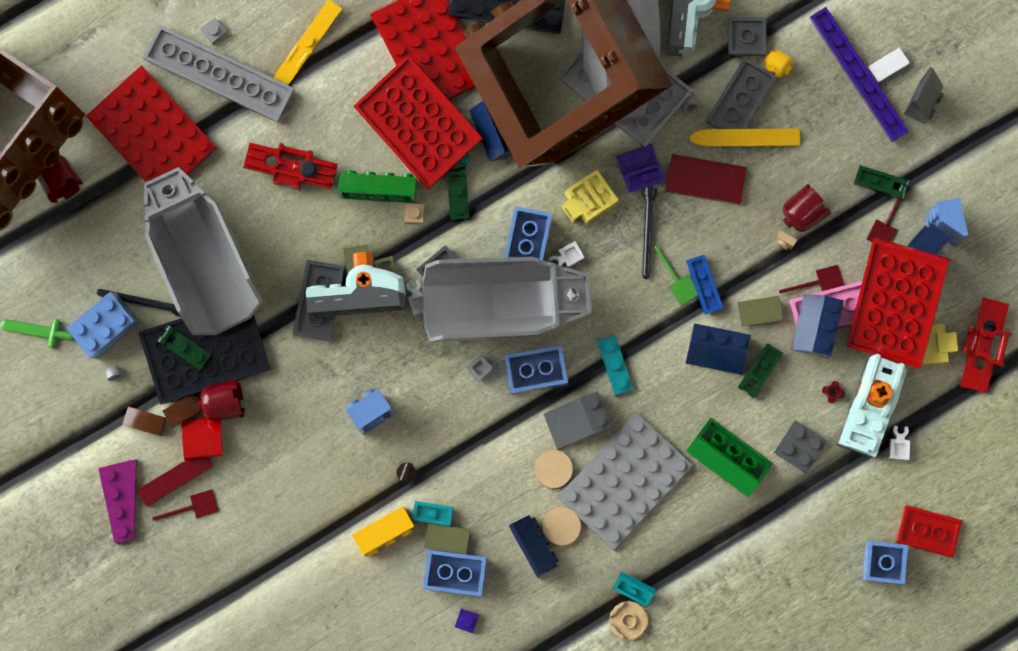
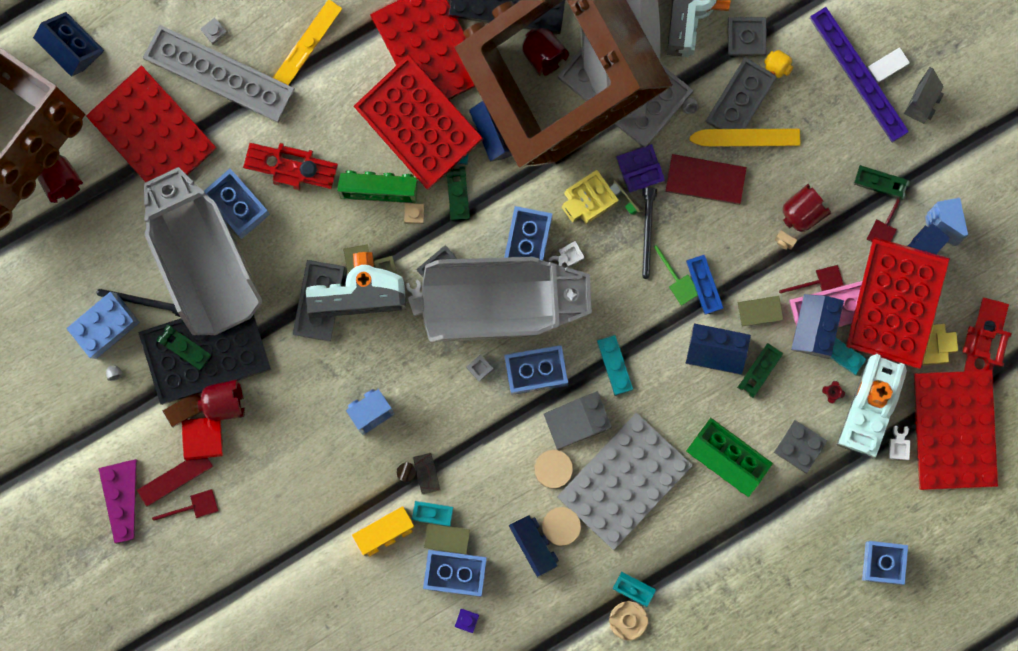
bright green sword [1,319,74,349] -> none
reddish brown slope [122,407,167,437] -> none
red tile [895,505,962,558] -> none
none -> dark blue slope [33,12,104,77]
none -> medium blue brick [204,169,270,239]
none -> clear smoke tile [413,453,441,495]
none -> dark red cylinder [522,28,569,76]
none -> piece [609,179,644,215]
none -> teal plate [830,338,866,375]
none -> red plate [914,370,998,490]

